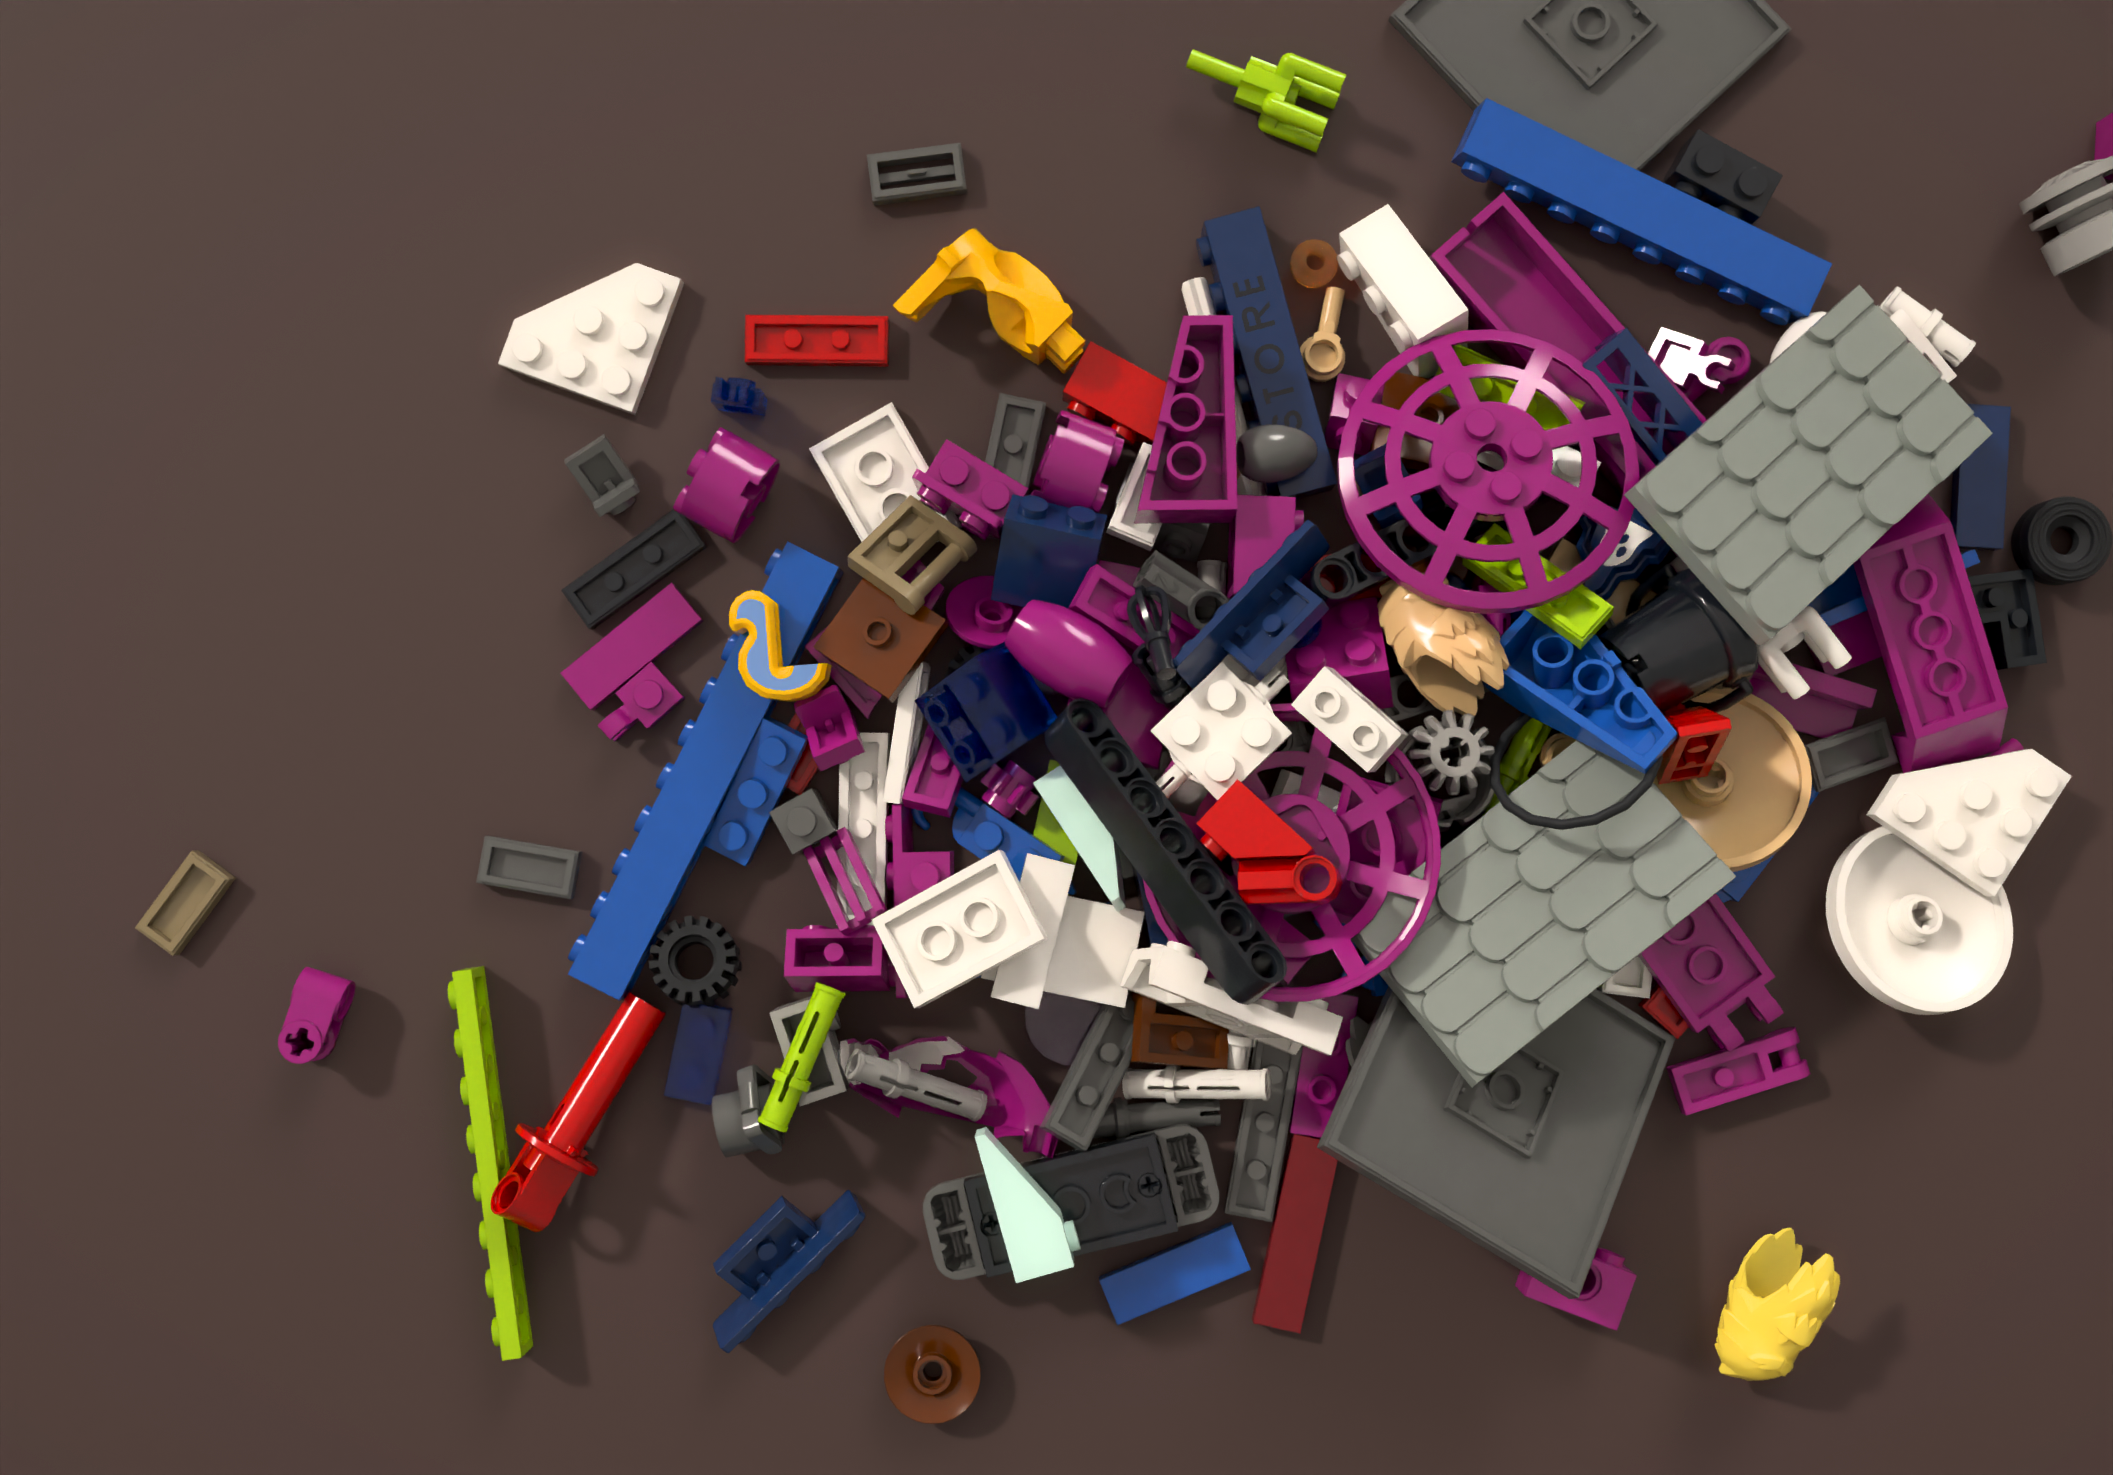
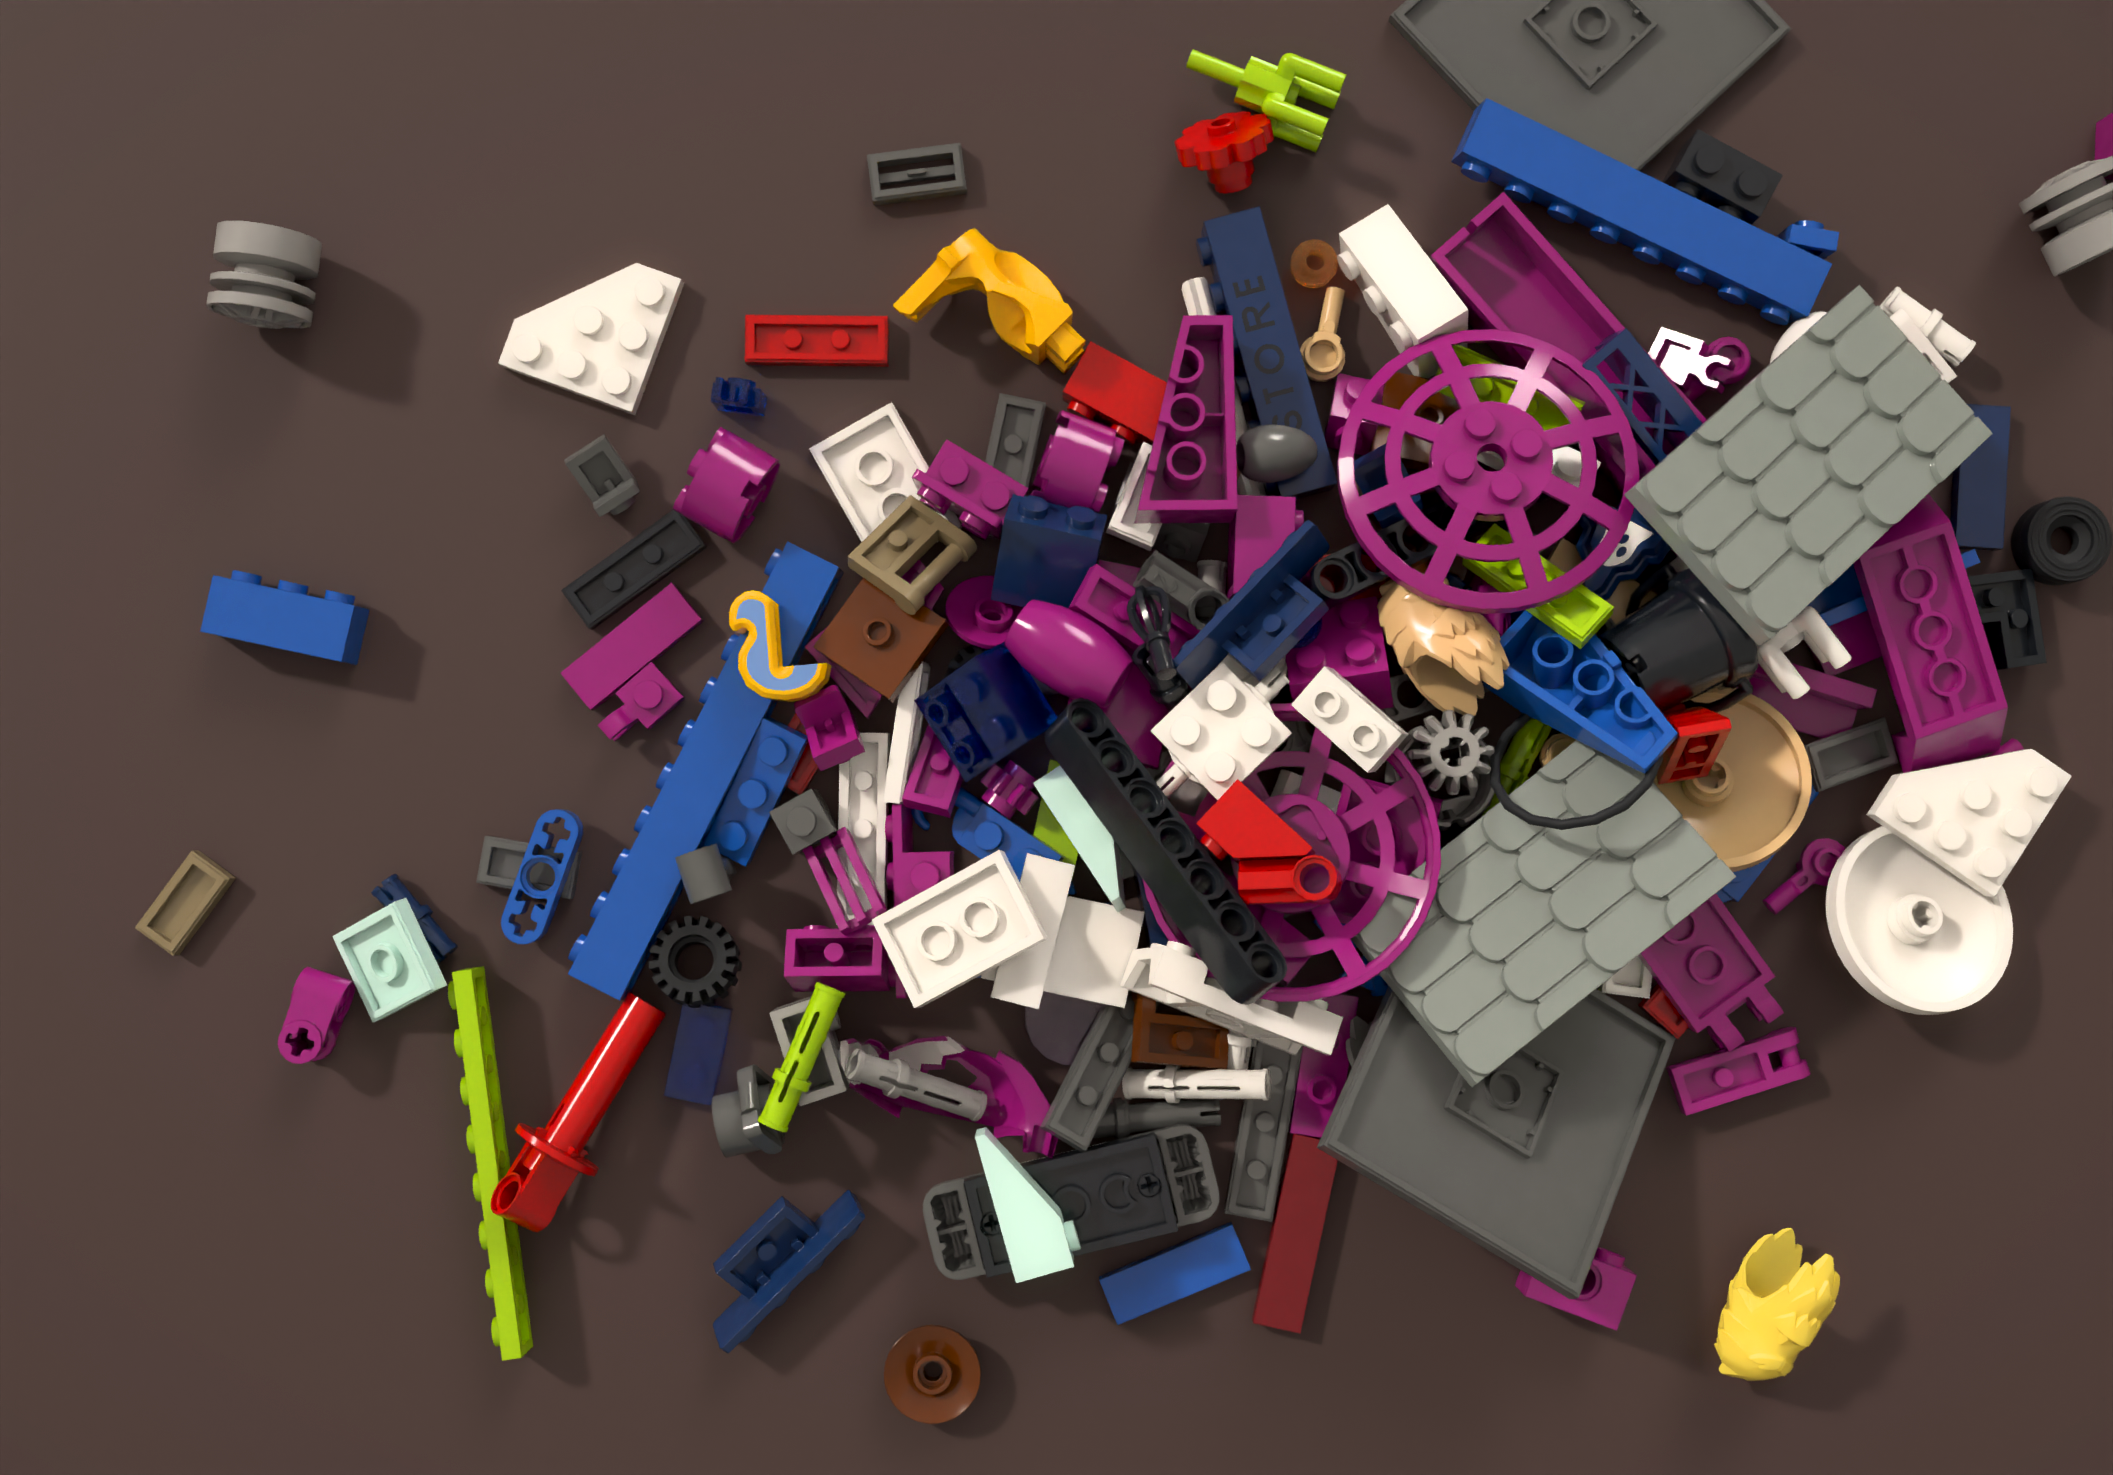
none -> blue brick [200,570,369,665]
none -> light grey wheel [206,221,322,329]
none -> light aqua plate [332,898,447,1023]
none -> dark blue pin [371,874,458,964]
none -> blue beam [501,809,583,944]
none -> dark grey piece [675,844,737,904]
none -> red plant [1174,111,1274,194]
none -> magenta plate [1762,838,1845,915]
none -> blue plate [1776,220,1839,259]

